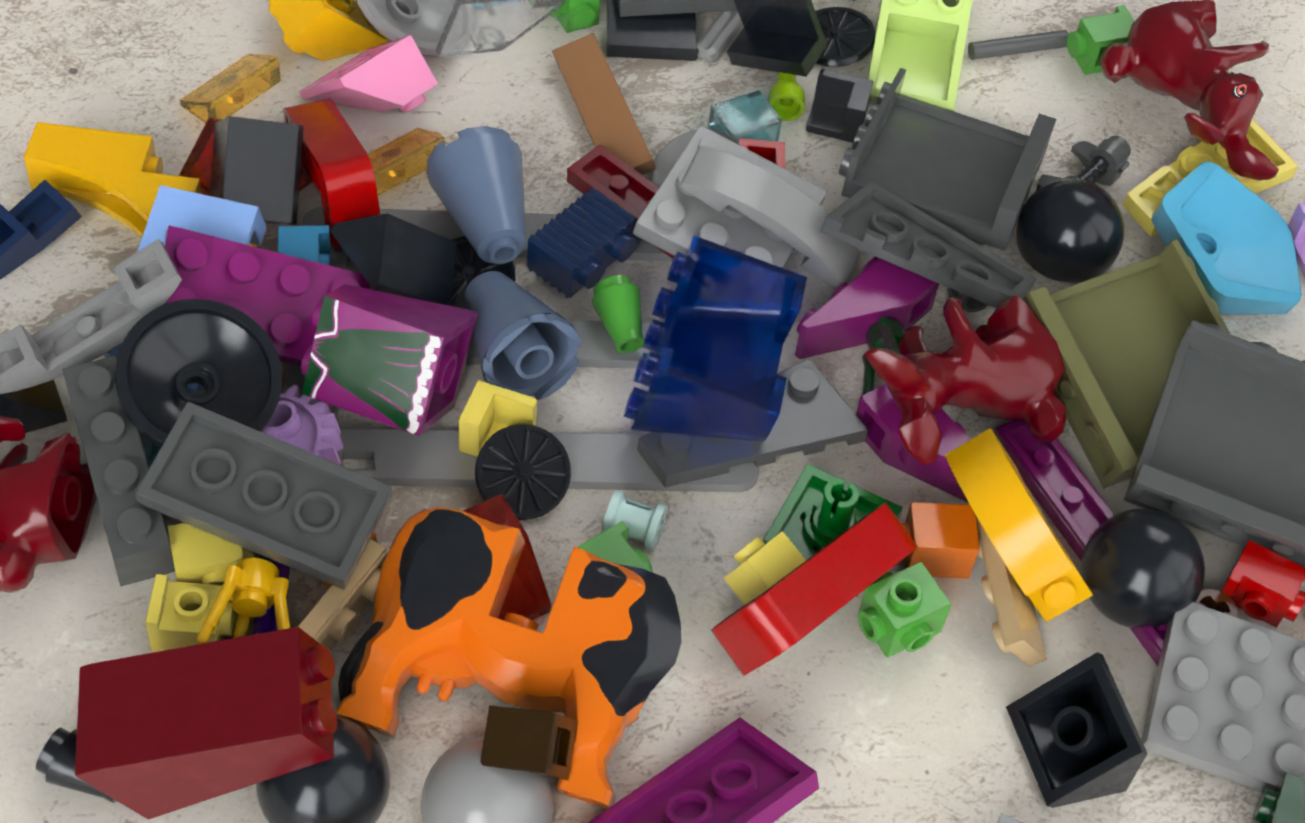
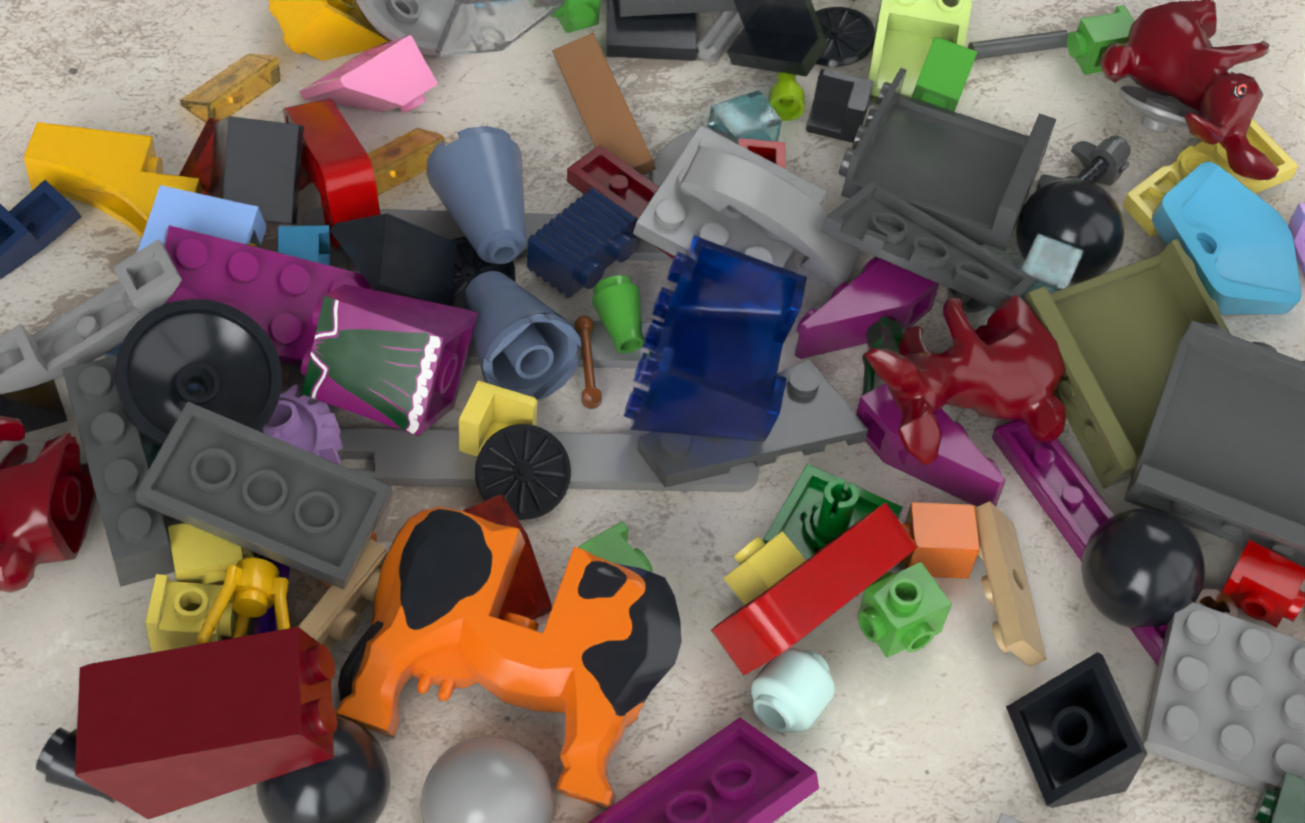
dark brown panel [480,705,578,780] -> none
light aqua bush [602,489,668,551] -> none
yellow arch [945,428,1093,622] -> none
none -> dark orange hinge [574,316,602,409]
none -> light aqua head [751,648,835,733]
none -> bright green panel [912,37,977,111]
none -> clear light blue brick [1021,234,1084,293]
none -> light grey dish [1119,86,1201,133]

